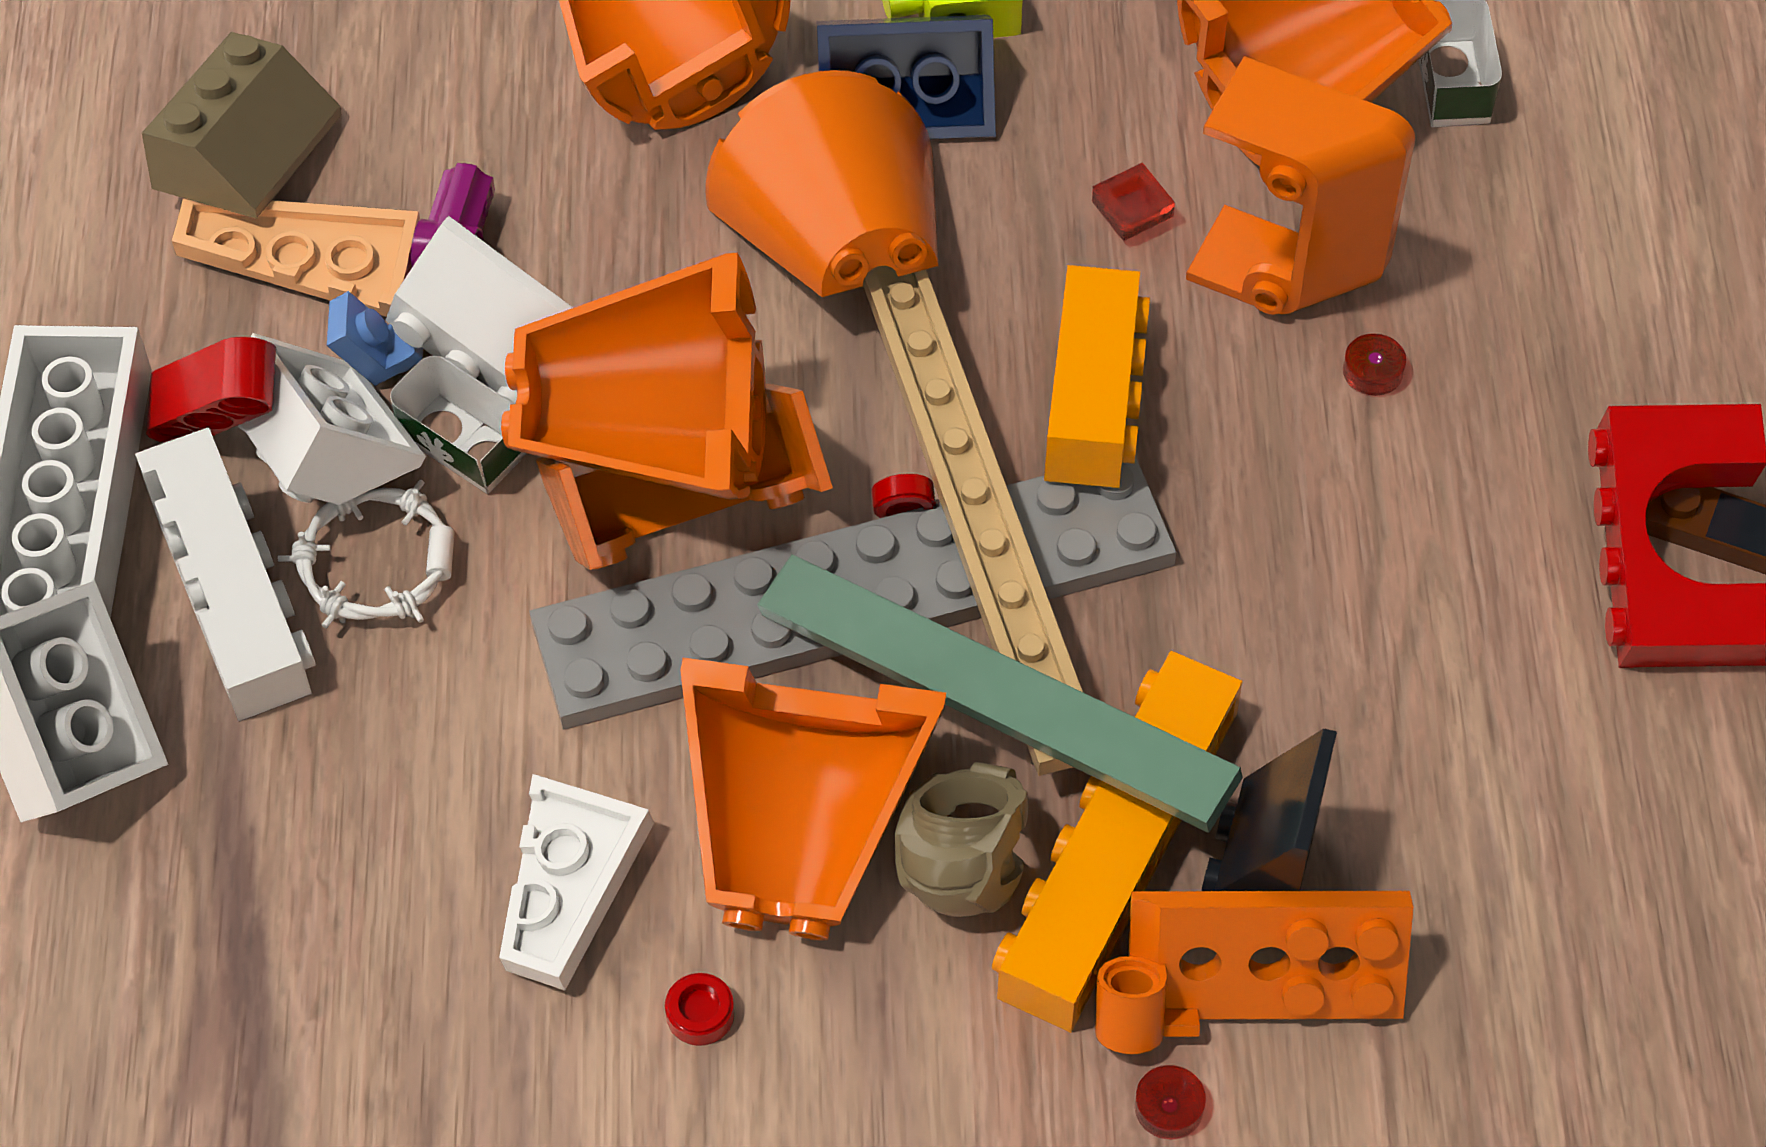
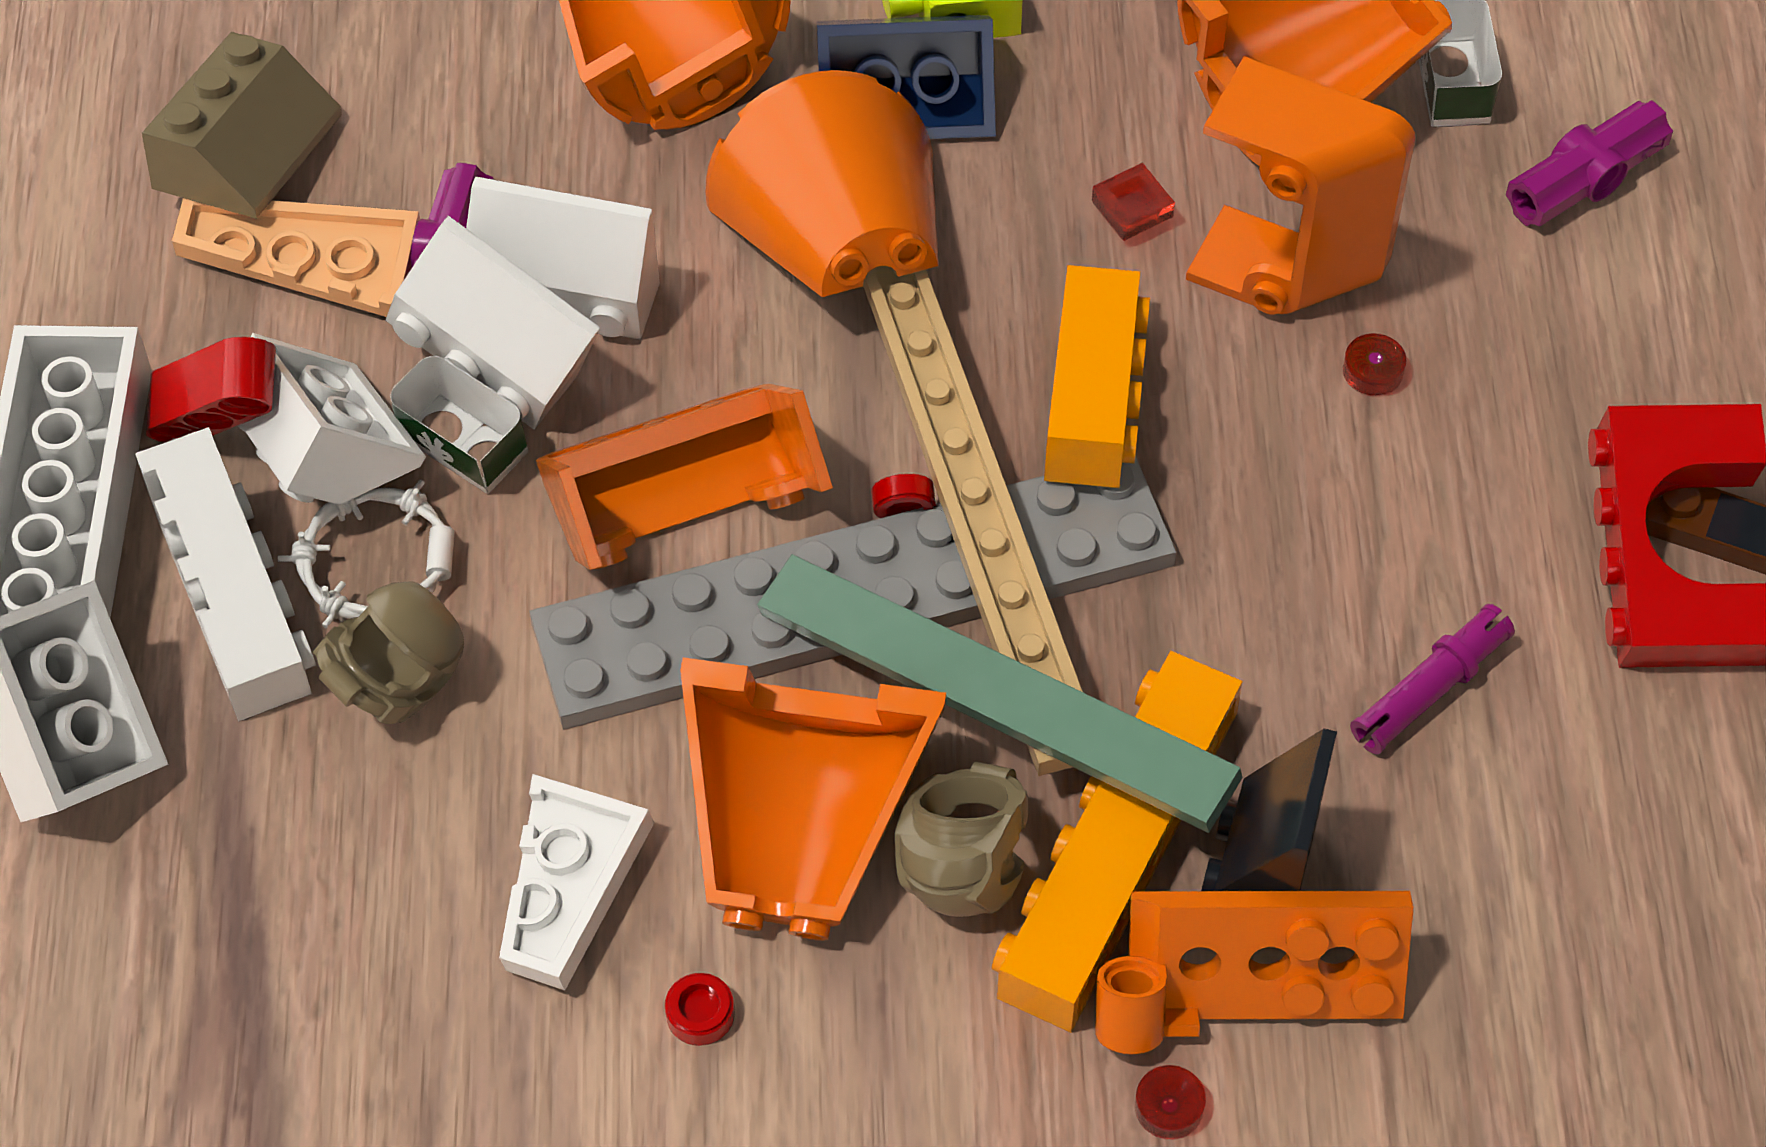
medium blue bracket [327,291,423,386] -> none
orange cone [501,253,766,500] -> none
none -> dark tan helmet [313,581,464,724]
none -> white slope [466,177,660,340]
none -> magenta pin [1350,604,1515,755]
none -> magenta piece [1506,100,1673,227]

